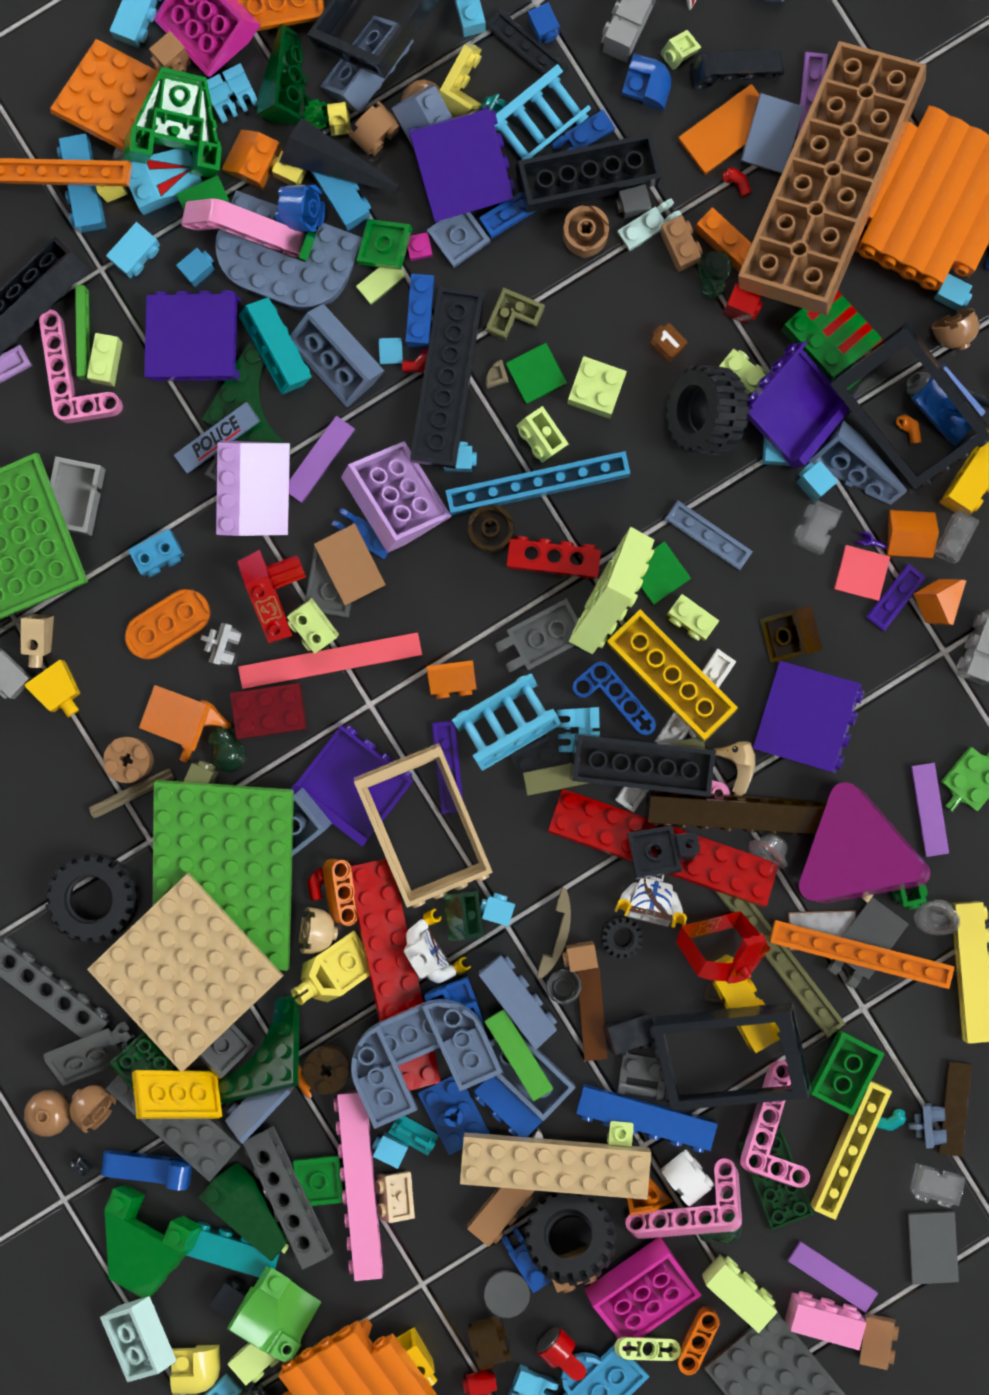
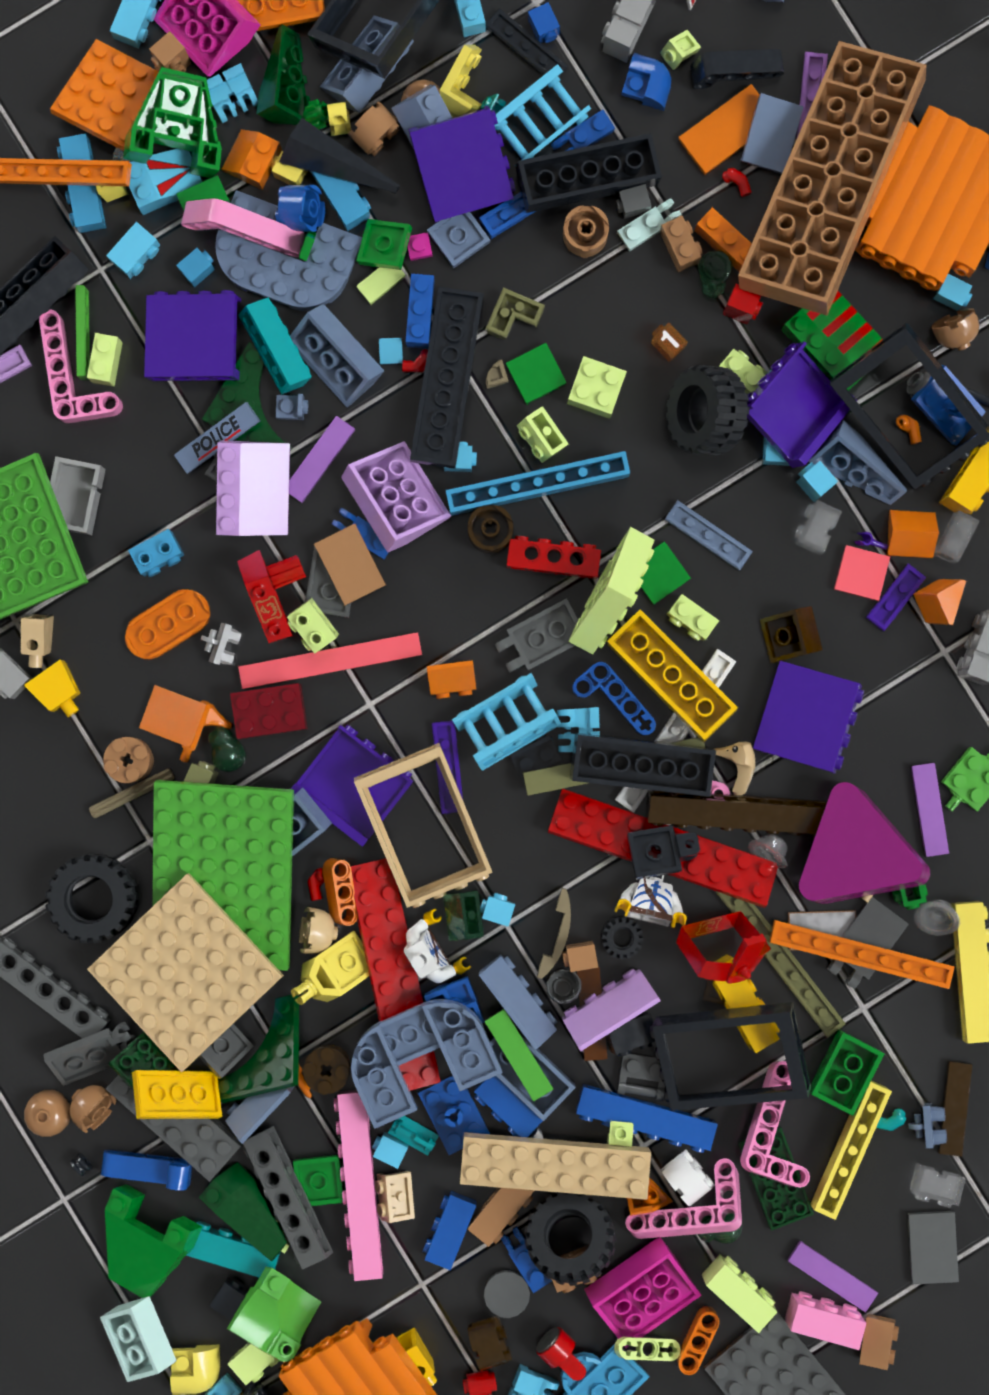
none -> sand blue bracket [276,394,308,420]
none -> blue brick [422,1191,477,1271]
none -> lavender slope [562,968,660,1051]

